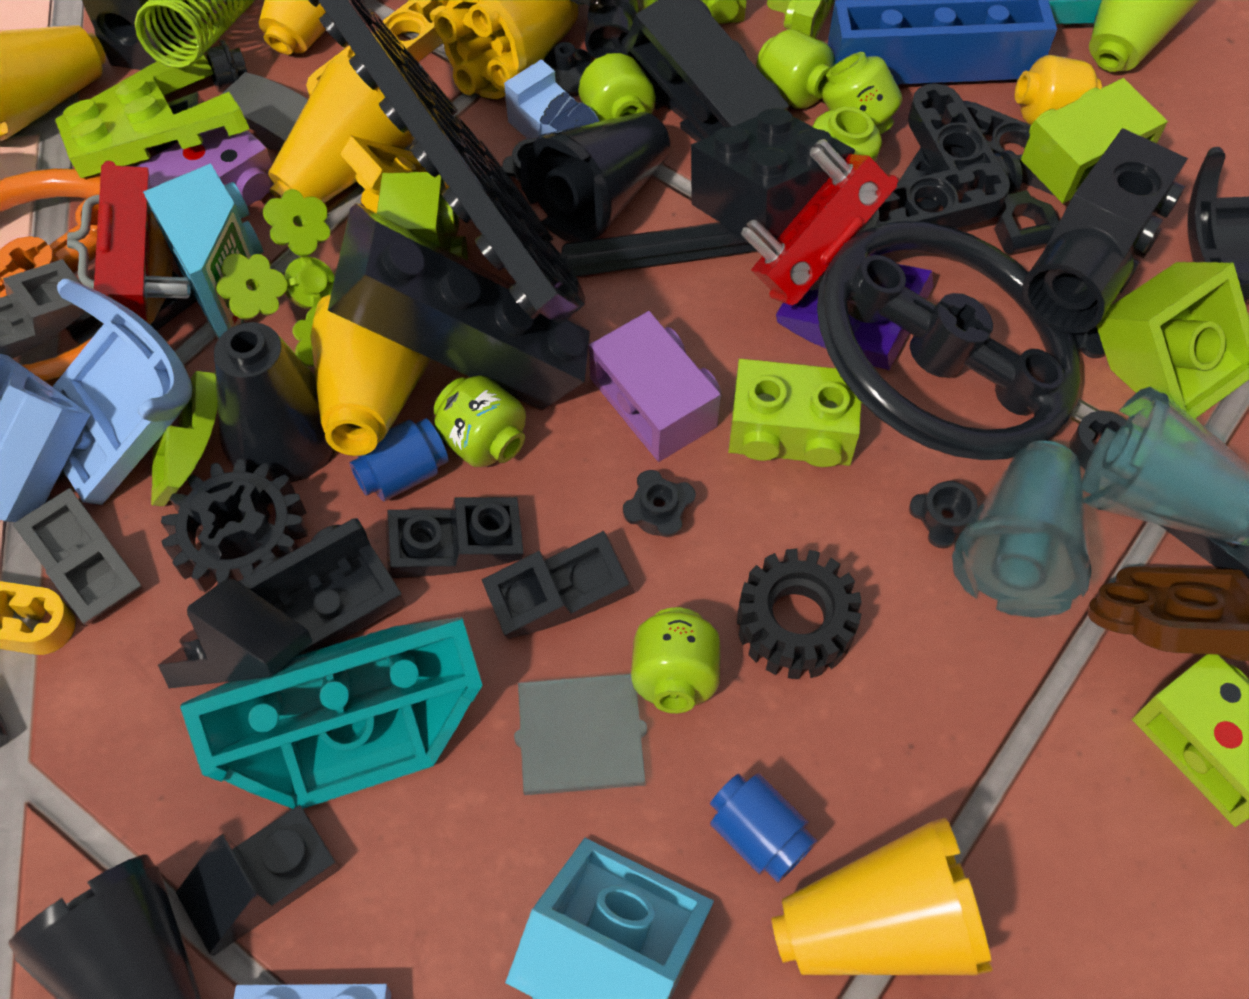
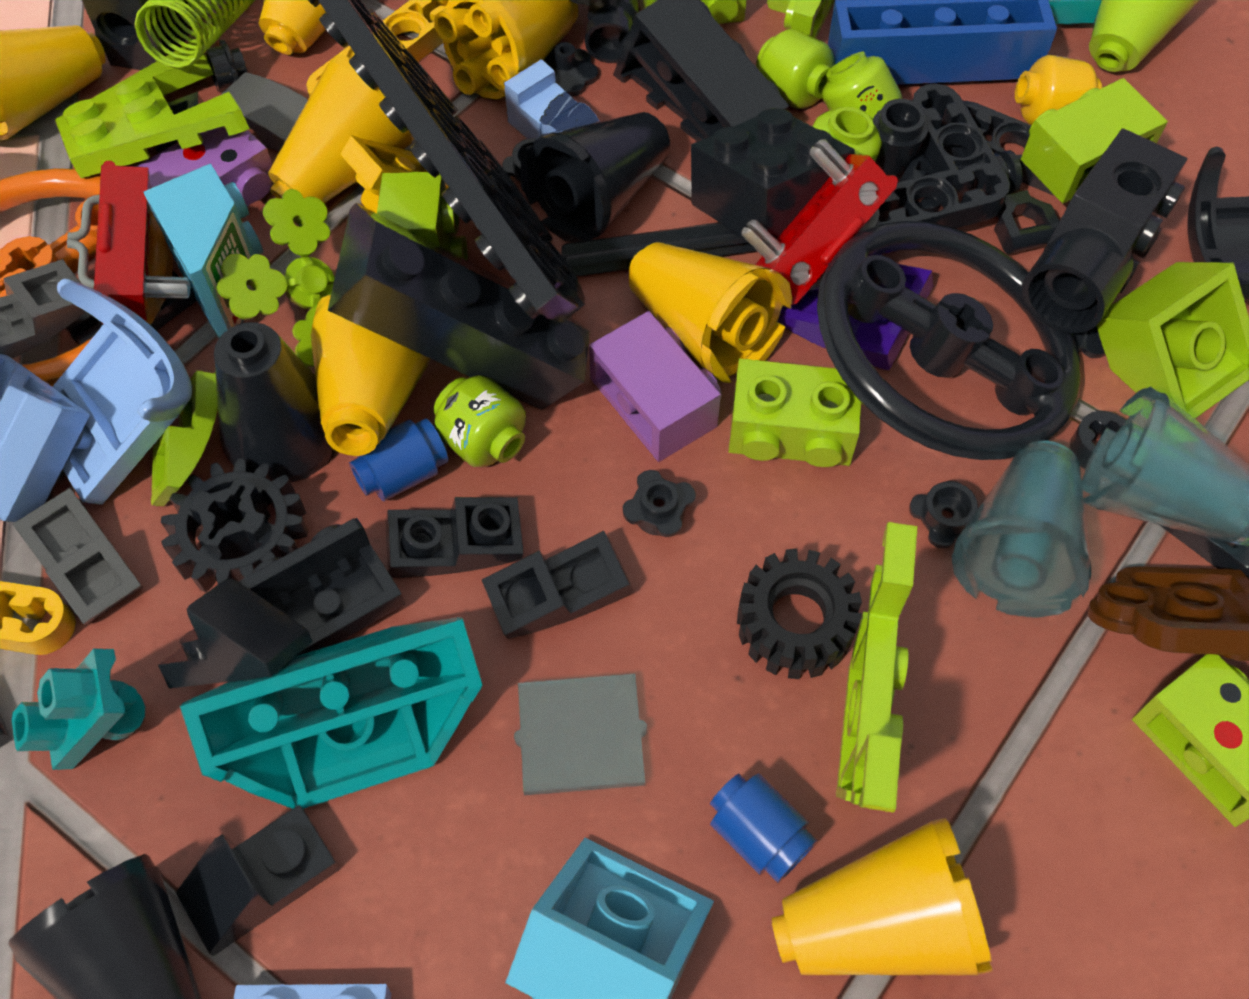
lime head [579,53,656,121] -> none
lime head [631,607,721,714] -> none
none -> teal hips [12,648,145,770]
none -> yellow cone [629,242,792,383]
none -> lime wing [836,522,917,813]
none -> black cone [873,99,929,181]

